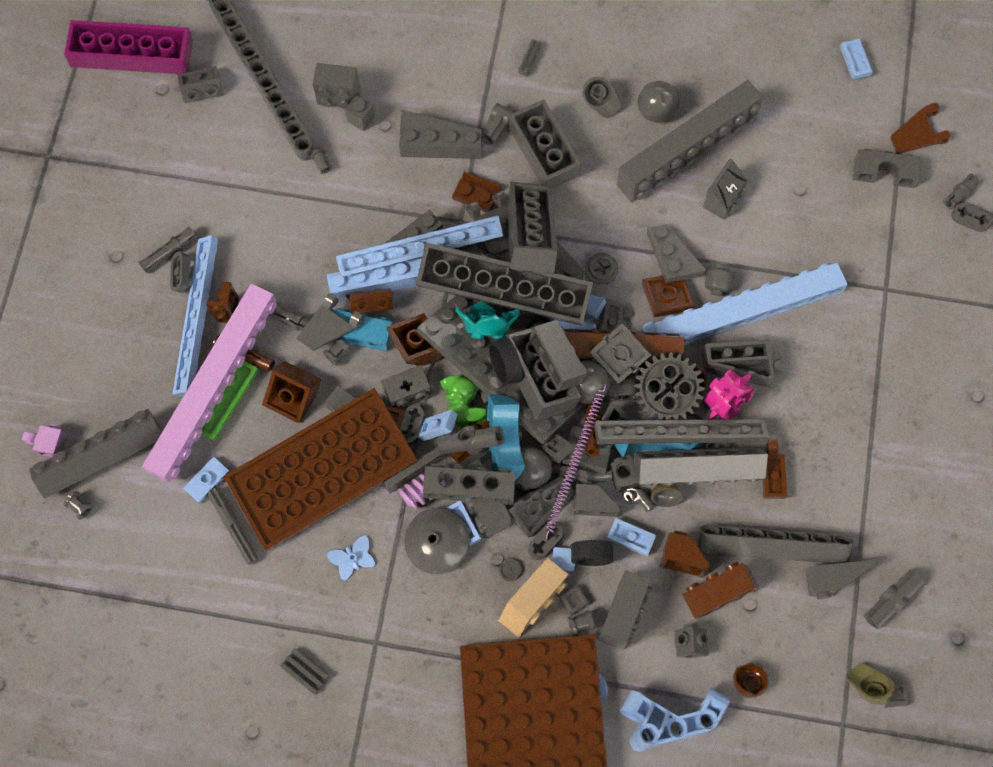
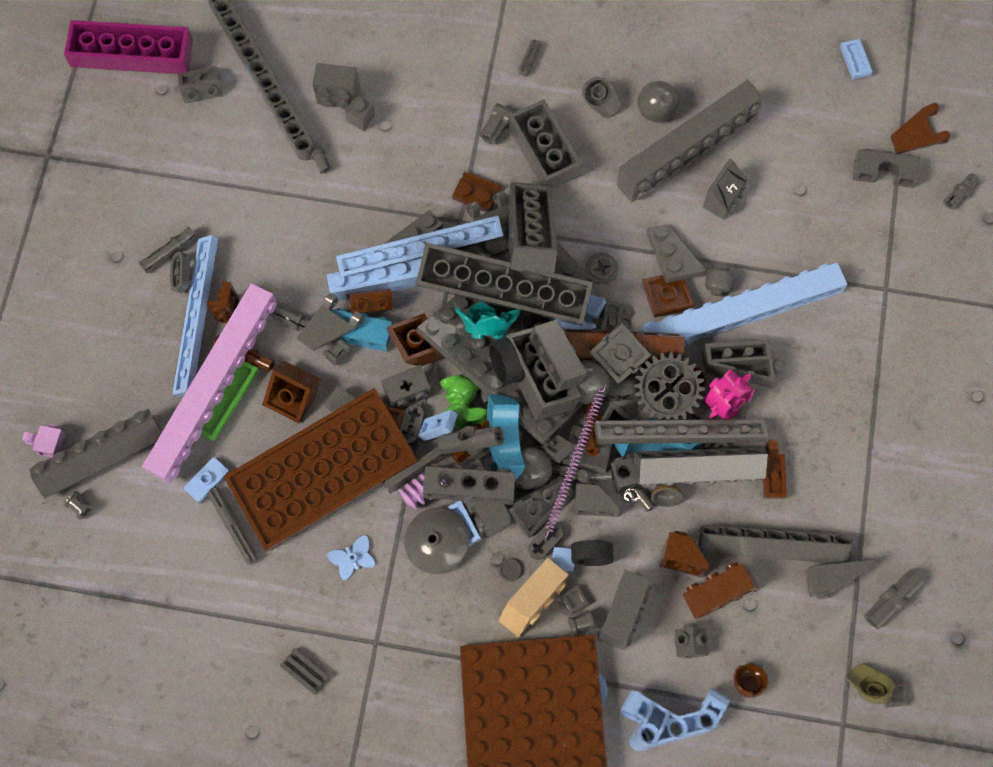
dark grey wedge [399,109,482,159] -> none
light blue plate [607,518,656,557] -> none
dark grey beam [951,203,992,232] -> none

